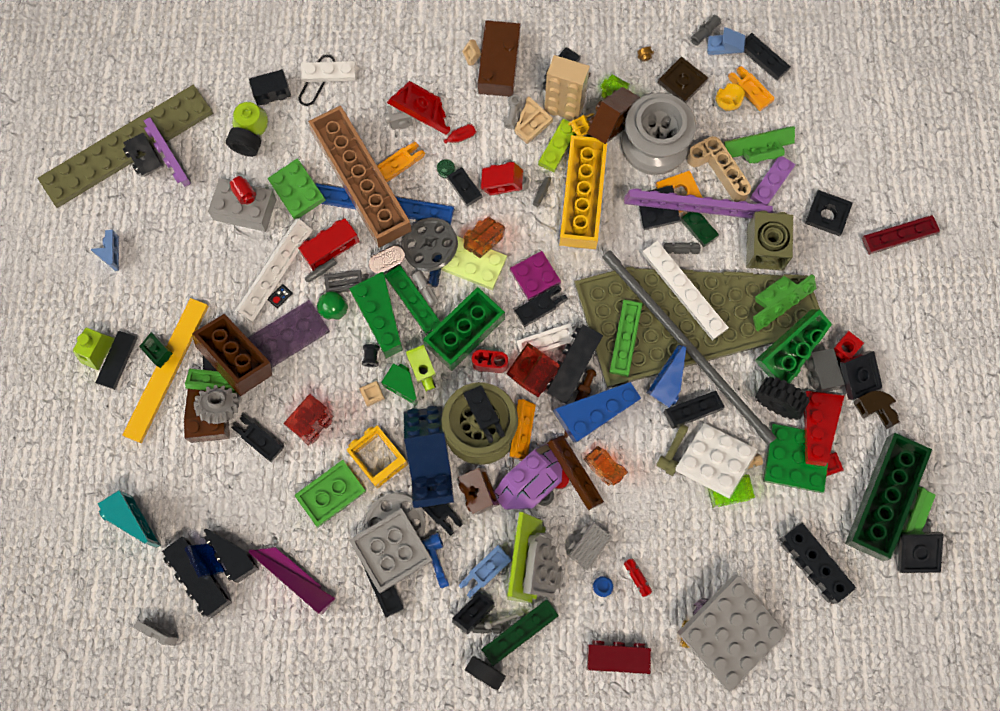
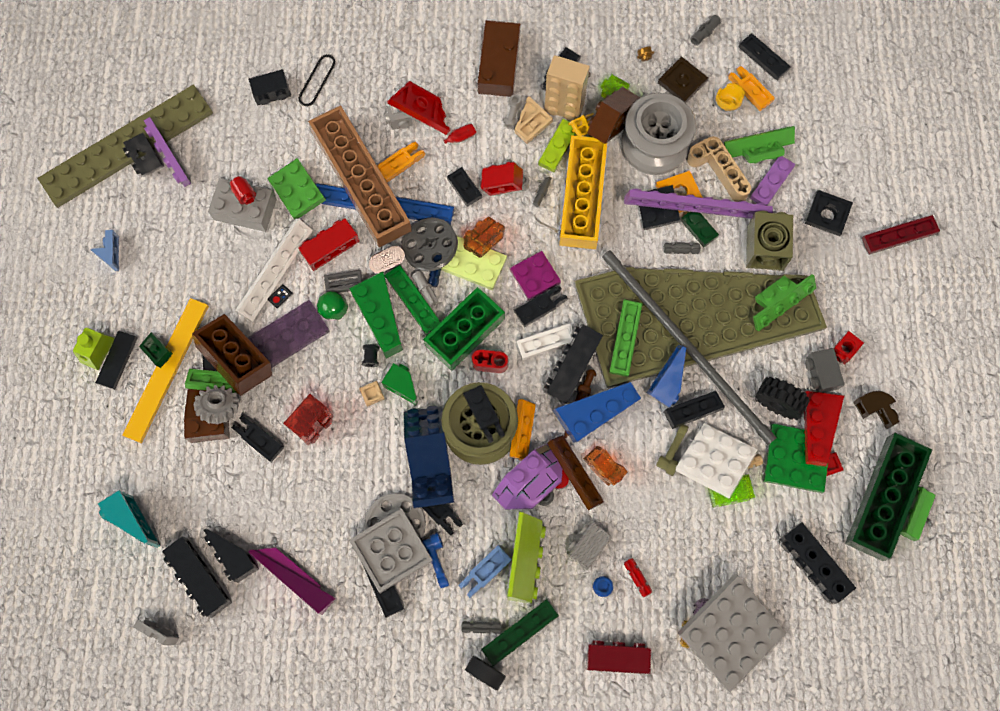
clear blue piece [184,543,225,577] -> none
black tyre [226,127,261,157] -> none
lime cone [232,102,268,136] -> none
bright green plate [294,460,366,528] -> none
white plate [301,61,356,82] -> none
dark grey piece [305,258,337,282] -> none
yellow window [346,425,408,489] -> none
lime torso [406,345,436,392] -> none
clear green tile [437,159,455,179] -> none
black plate [452,591,495,635] -> none
reddish brown brick [458,468,499,514] -> none
tan tile [462,40,481,65] -> none
light grey hinge [484,610,524,629] -> none
clear red brick [506,342,561,397] -> none
light grey plate [523,533,563,598] -> none
white plate [642,241,729,341] -> none
medium blue slope [707,27,745,55] -> none
green wedge [755,309,832,384] -> none
black plate [840,351,883,400] -> none
black tile [898,532,944,573] -> none

